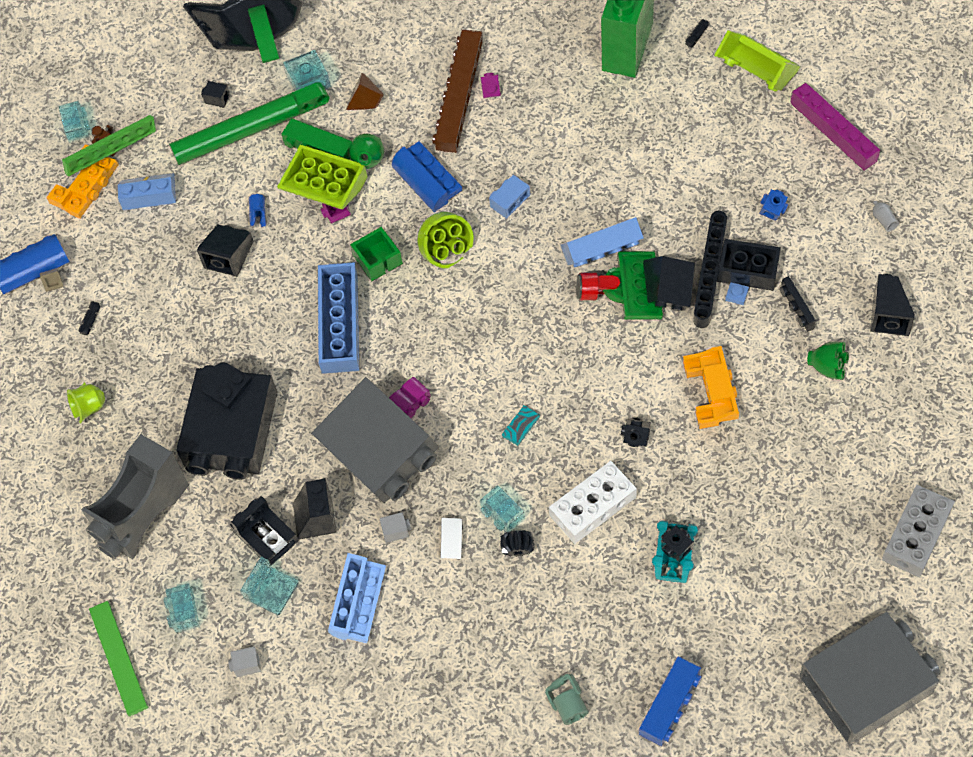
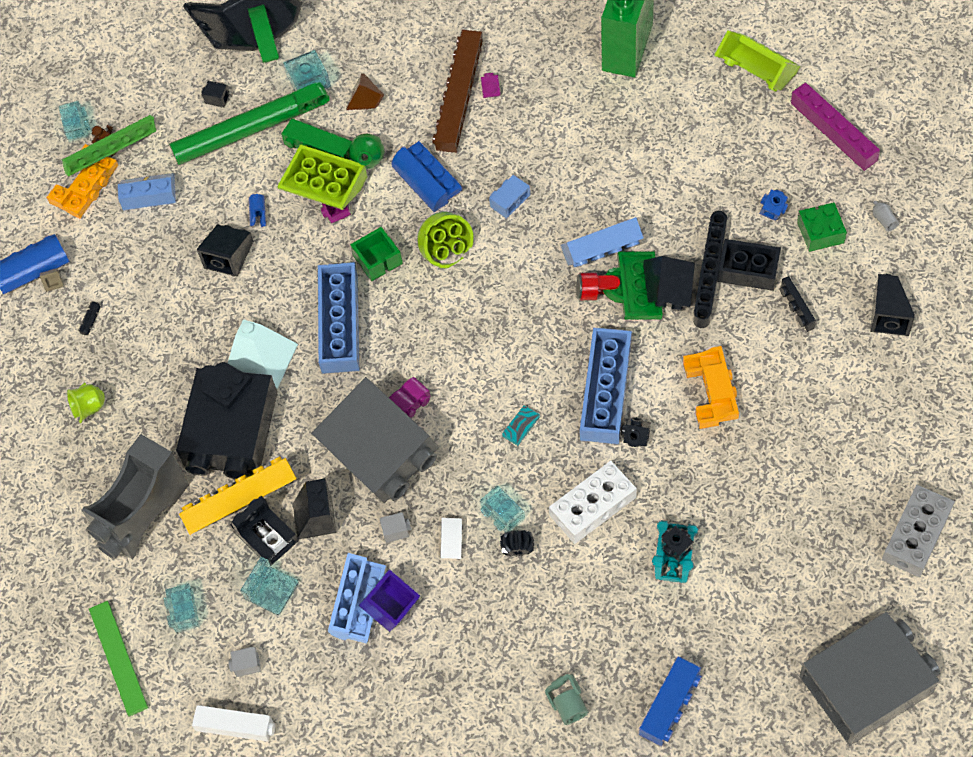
black axle [685,19,709,48] -> none
medium blue plate [725,282,749,305] -> none
green piece [807,341,849,380] -> none
none -> yellow brick [179,456,297,535]
none -> white brick [192,705,275,742]
none -> light aqua slope [228,319,298,389]
none -> dark purple piece [358,569,420,632]
none -> medium blue brick [580,328,632,444]
none -> green piece [797,202,847,252]

